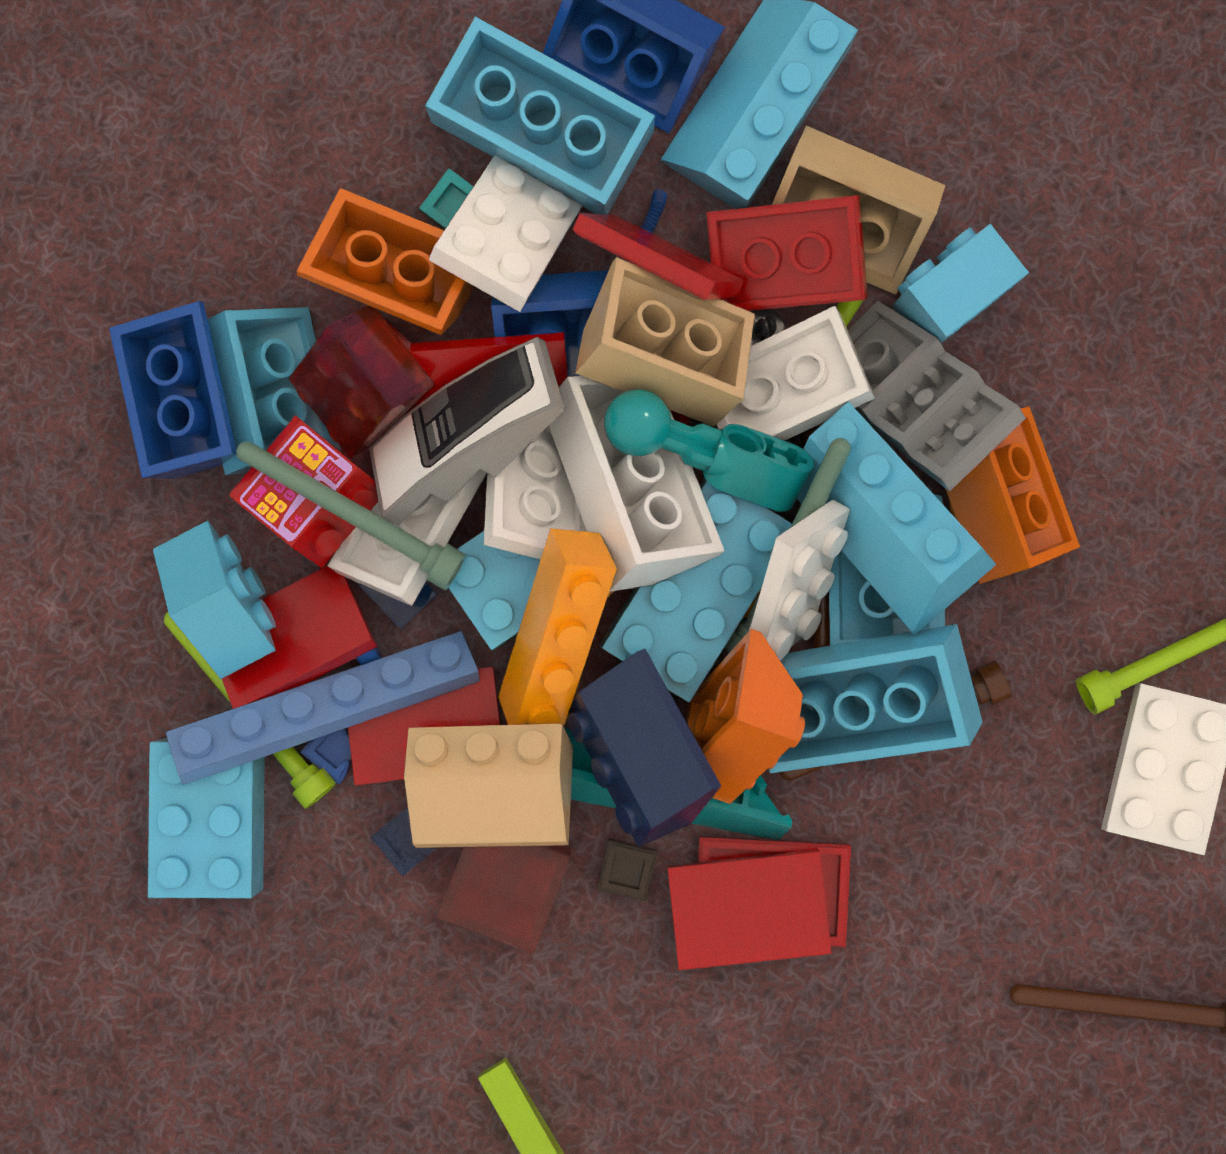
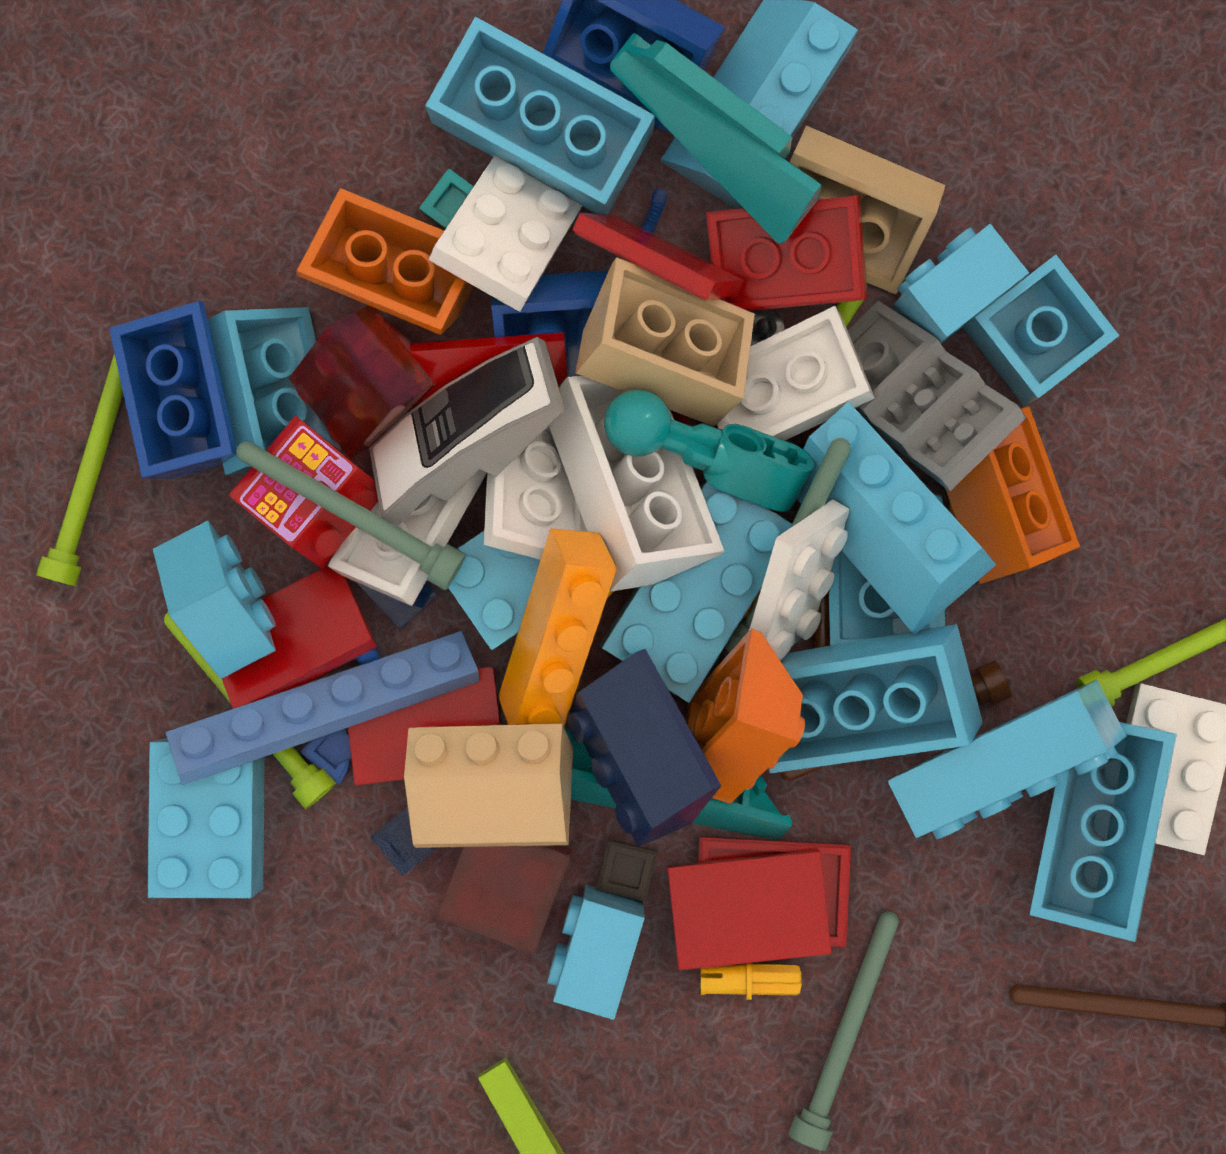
none -> lime piece [36,354,123,586]
none -> medium azure brick [547,885,645,1020]
none -> teal wedge [610,33,821,244]
none -> yellow axle [701,963,801,1000]
none -> sand green piece [788,911,899,1151]
none -> medium azure brick [888,679,1126,840]
none -> medium azure brick [962,255,1120,406]
none -> medium azure slope [1029,722,1177,942]

